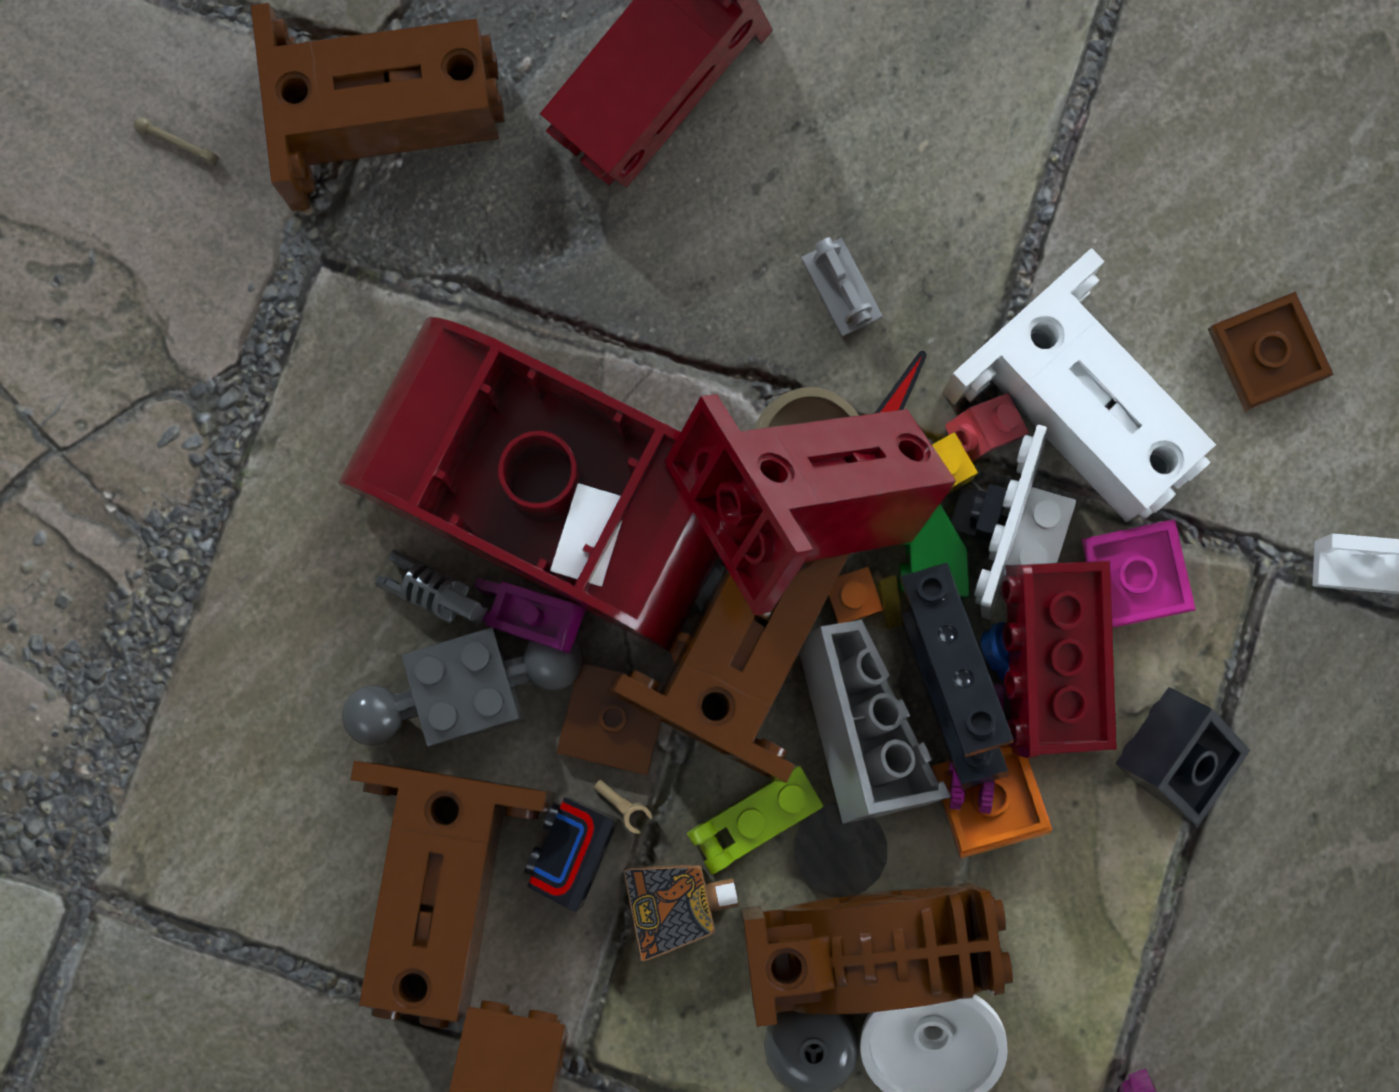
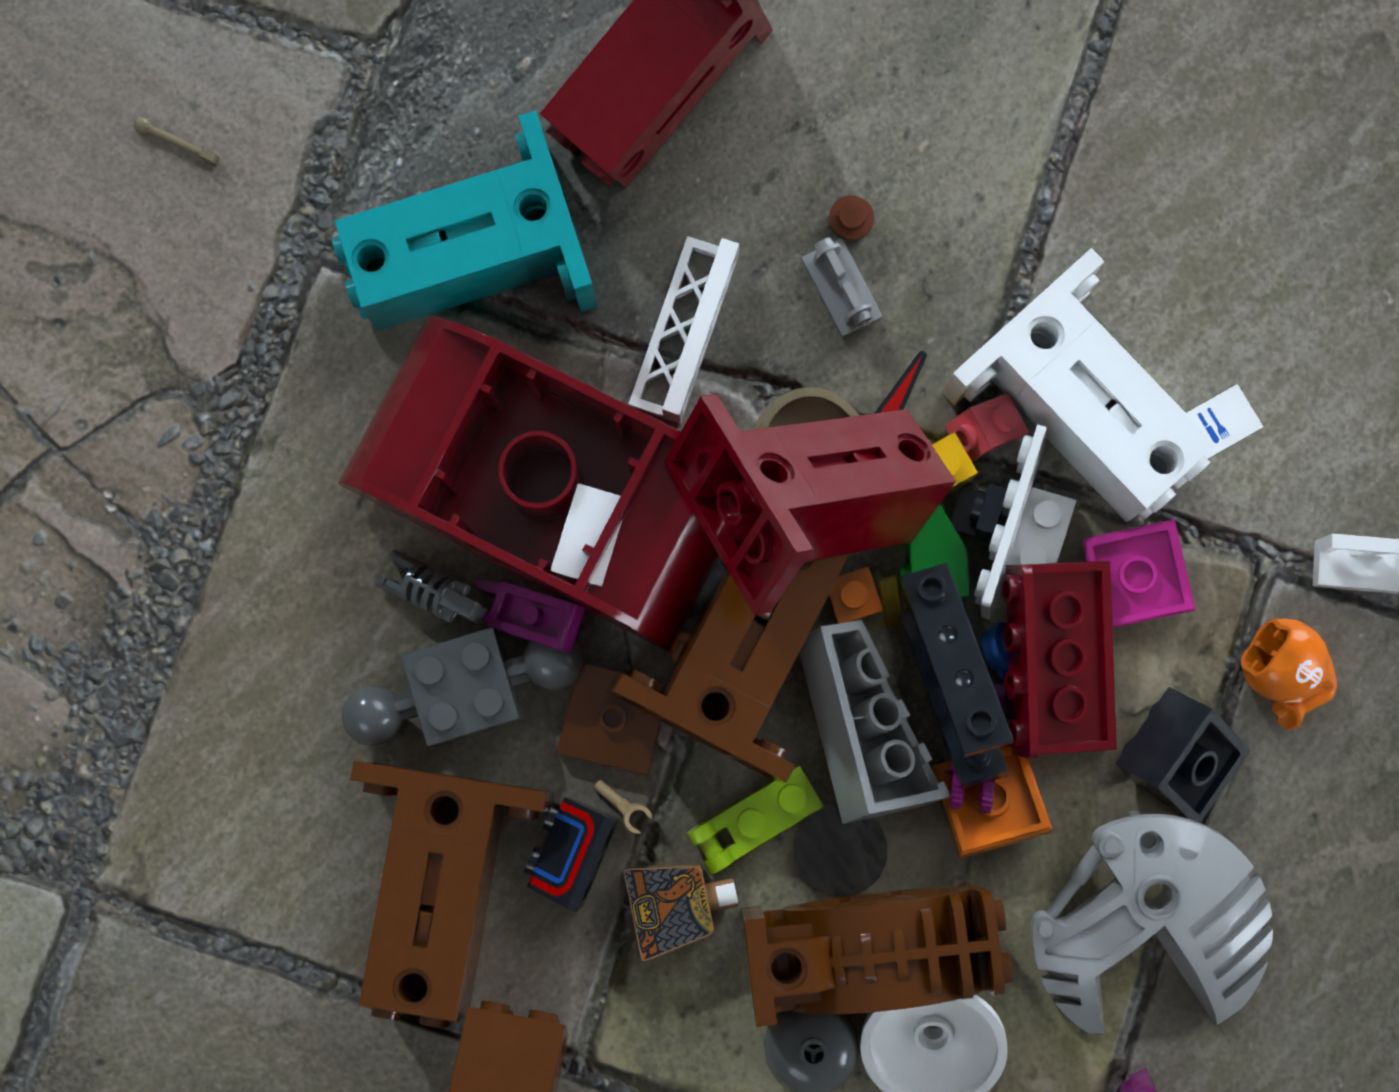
reddish brown brick [251,3,505,211] -> none
reddish brown plate [1208,291,1334,412] -> none
none -> teal brick [332,110,598,331]
none -> white fence [628,236,739,424]
none -> copper plate [829,195,875,241]
none -> light grey piece [1031,811,1273,1033]
none -> white sticker [1186,384,1263,459]
none -> orange piece [1241,618,1338,731]

